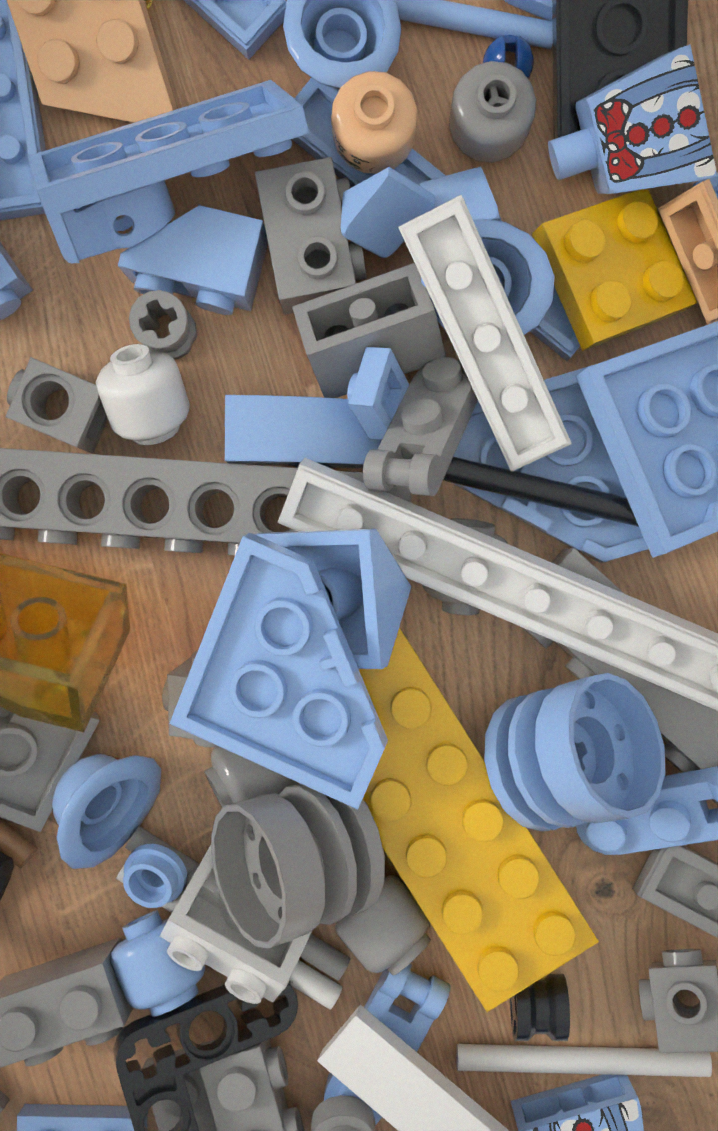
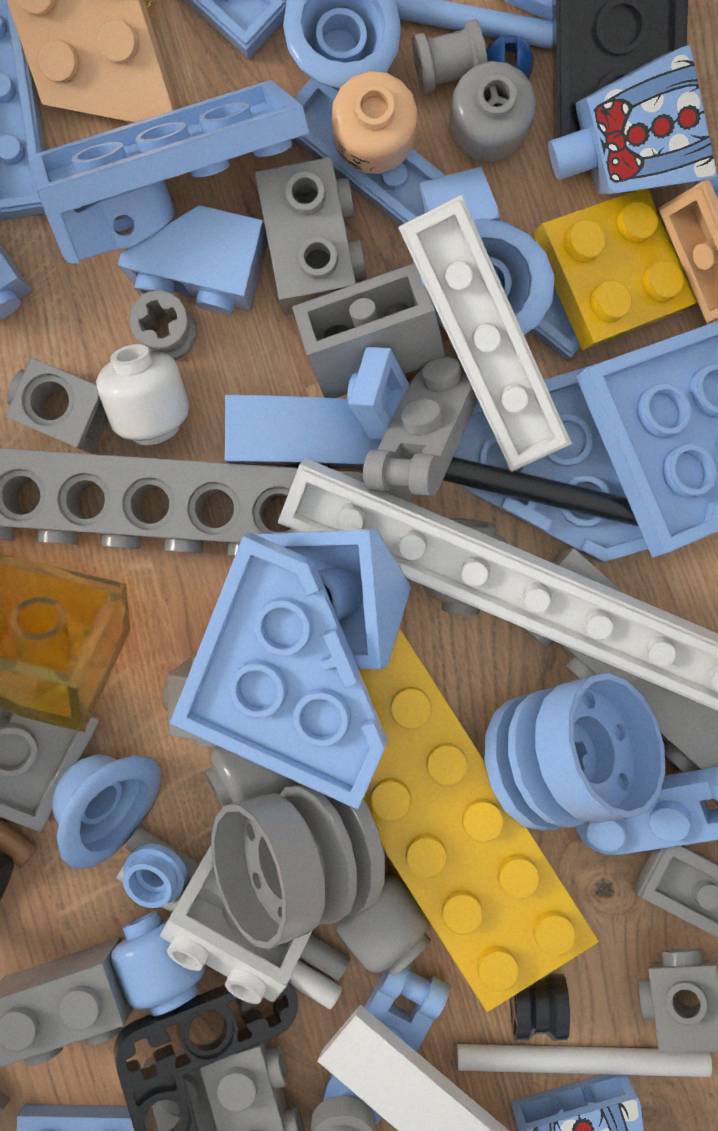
light blue slope [341,167,435,258] -> none
none -> light grey bush [412,19,487,95]

